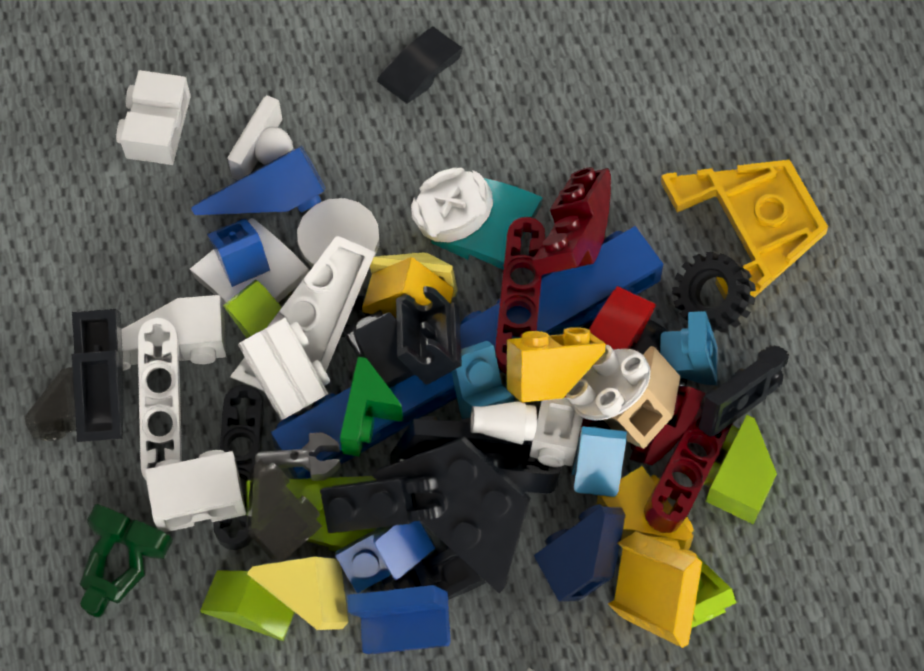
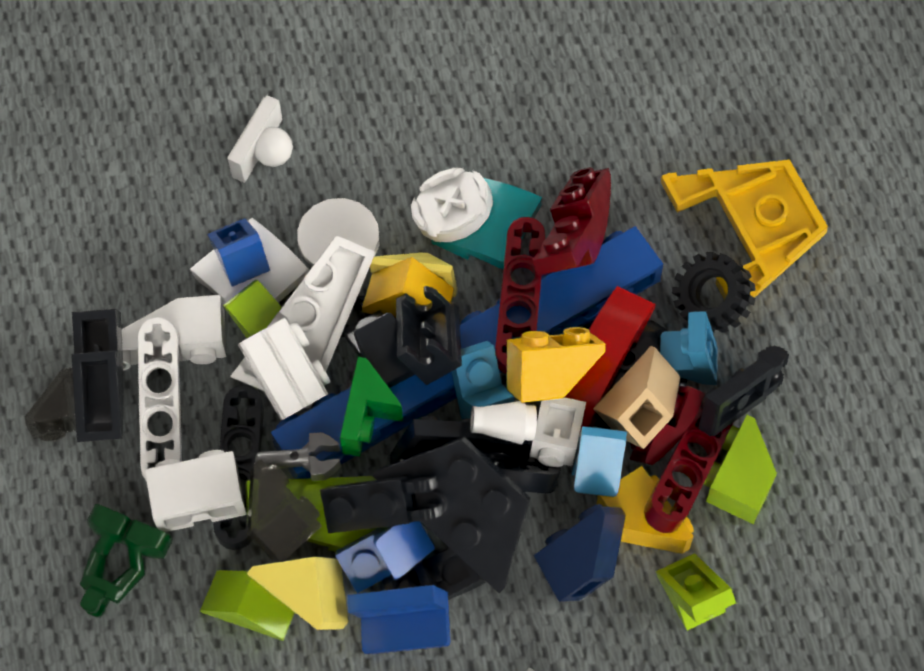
white brick [116,70,191,165] -> none
blue slope [191,145,326,215] -> none
black slope [377,26,463,104] -> none
white dish [566,345,650,420] -> none
yellow slope [608,531,702,648] -> none

